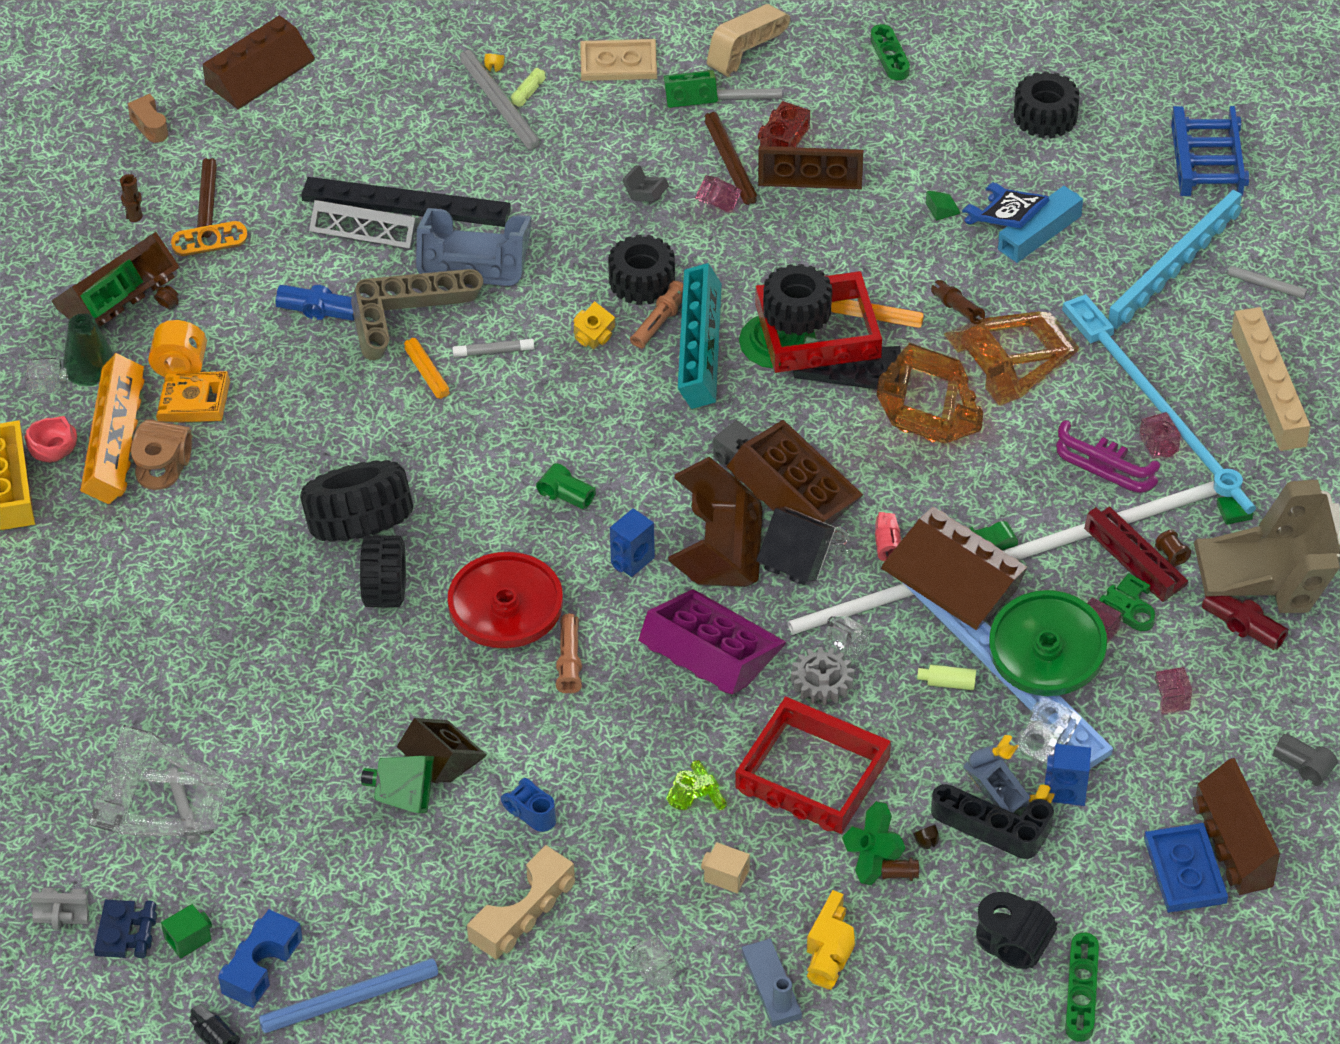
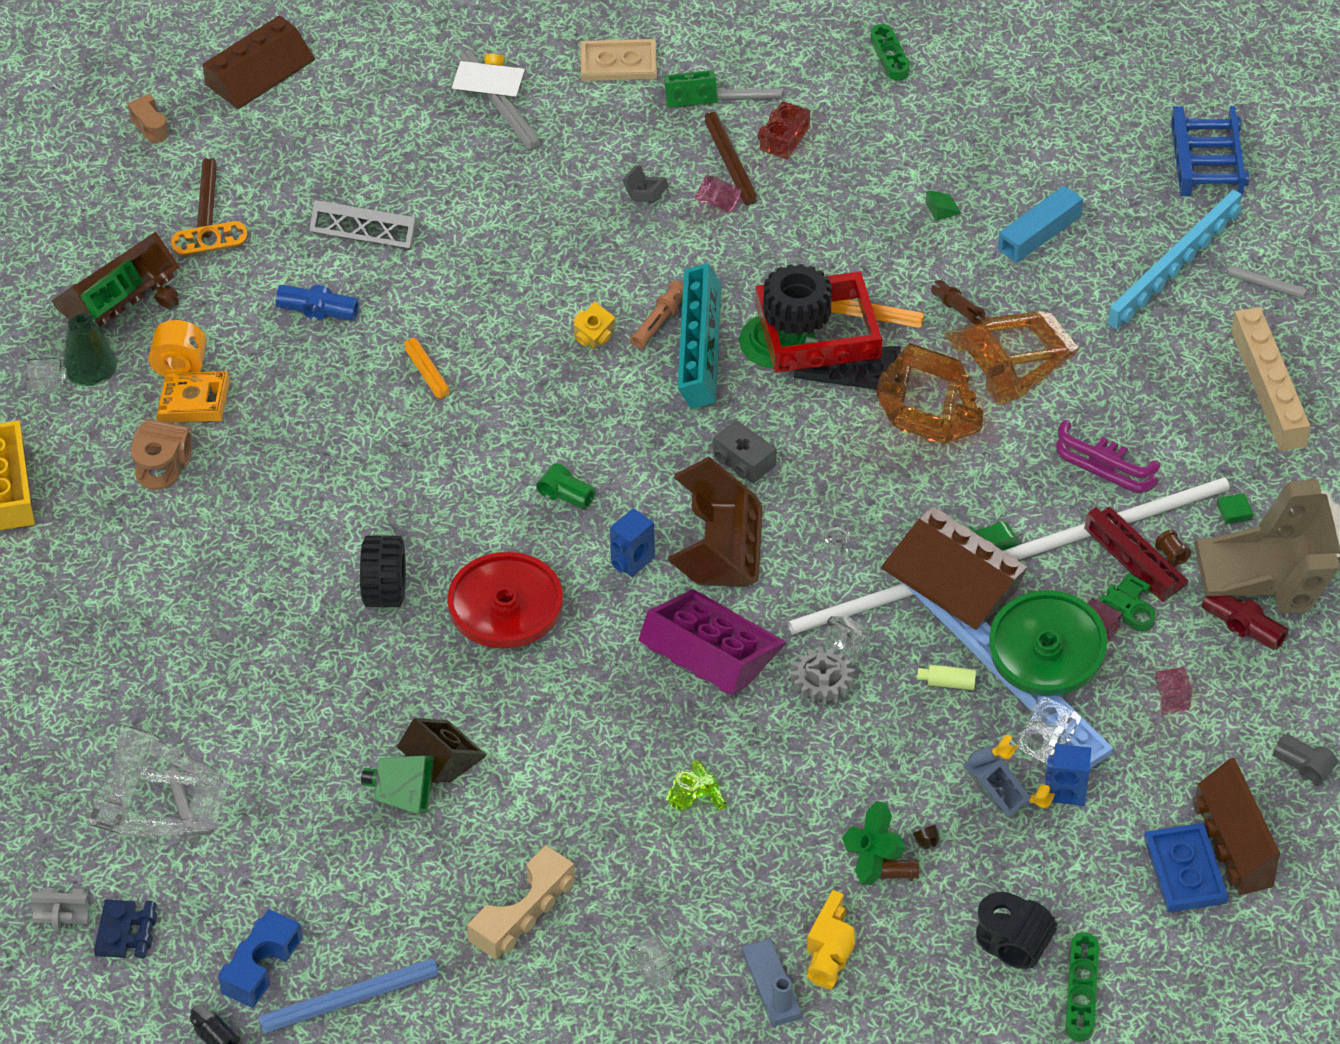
coral hair [24,416,77,463] -> none
light orange brick [80,353,145,504] -> none
reddish brown pin [120,174,143,222] -> none
green brick [161,904,212,959] -> none
black tyre [300,460,414,542] -> none
black plate [301,177,511,227] -> none
dark tan beam [351,269,483,360] -> none
sand blue windscreen [416,208,532,286] -> none
light grey bar [453,339,534,357] -> none
blue piece [501,777,556,832] -> none
yellowish green axle [511,68,546,107] -> none
nougat pin [556,614,582,693] -> none
black tyre [608,235,675,305] -> none
tan brick [701,842,750,893] -> none
tan beam [707,4,790,77] -> none
reddish brown slope [726,420,863,525] -> none
red window [735,696,891,834] -> none
black piece [757,507,836,585] -> none
reddish brown slope [758,146,864,190] -> none
coral hinge [875,512,901,561] -> none
black beam [931,784,1054,859] -> none
flag [962,182,1050,228] -> none
black tyre [1014,72,1080,138] -> none
medium azure bar [1062,294,1256,514] -> none
clear pink brick [1139,412,1181,460] -> none
none -> white sticker [452,61,525,97]

